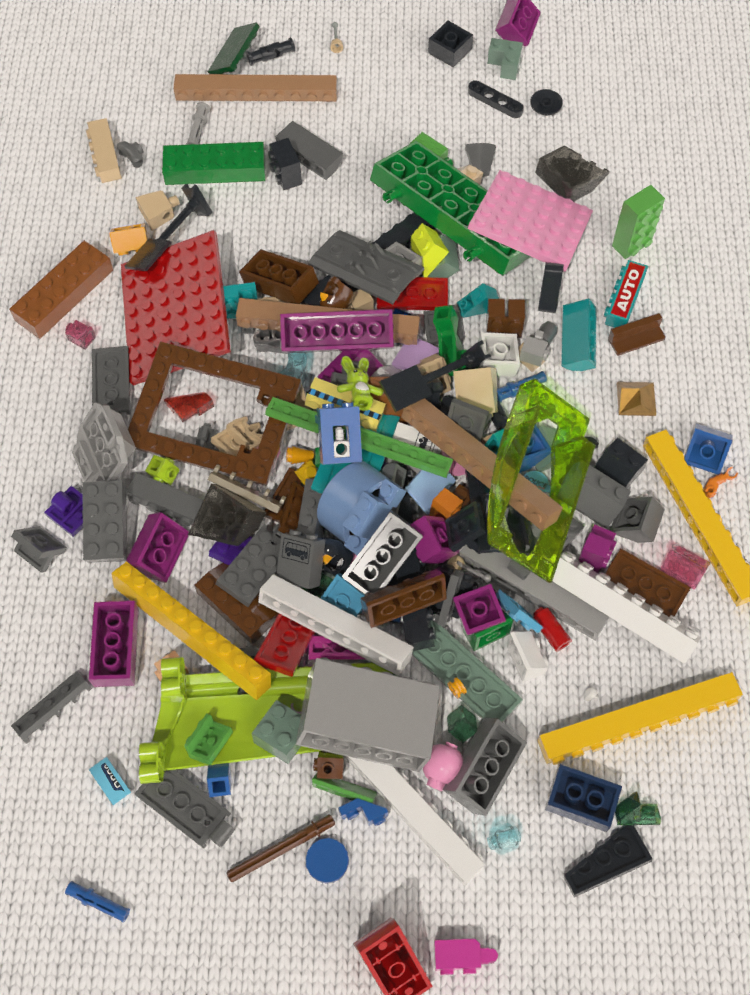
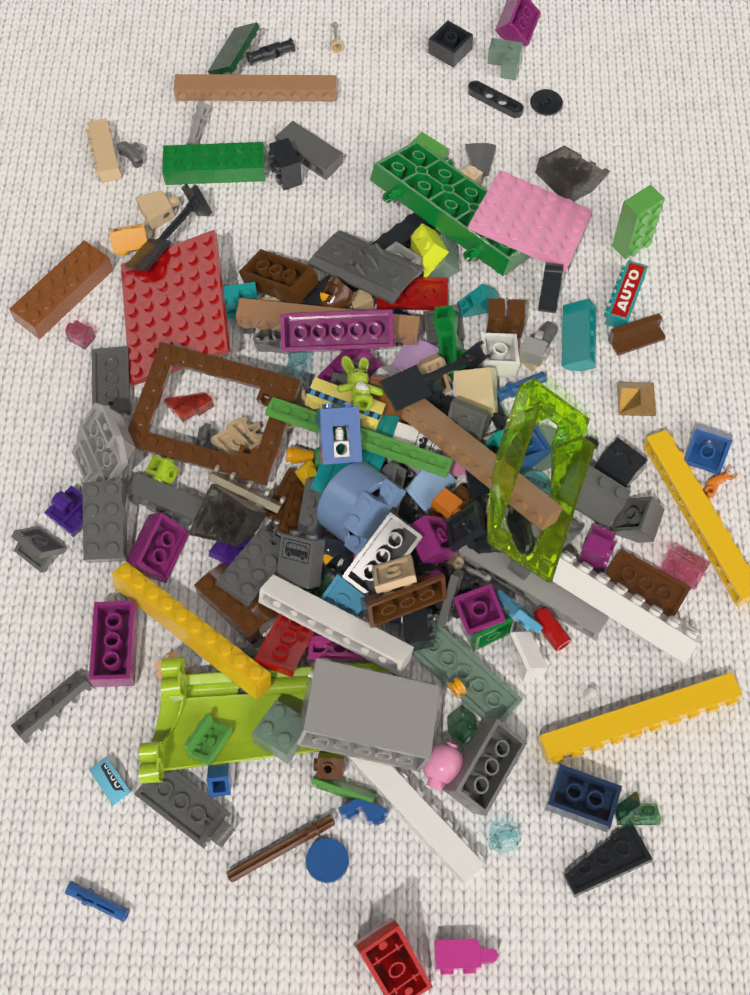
none -> tan plate [372,554,417,594]

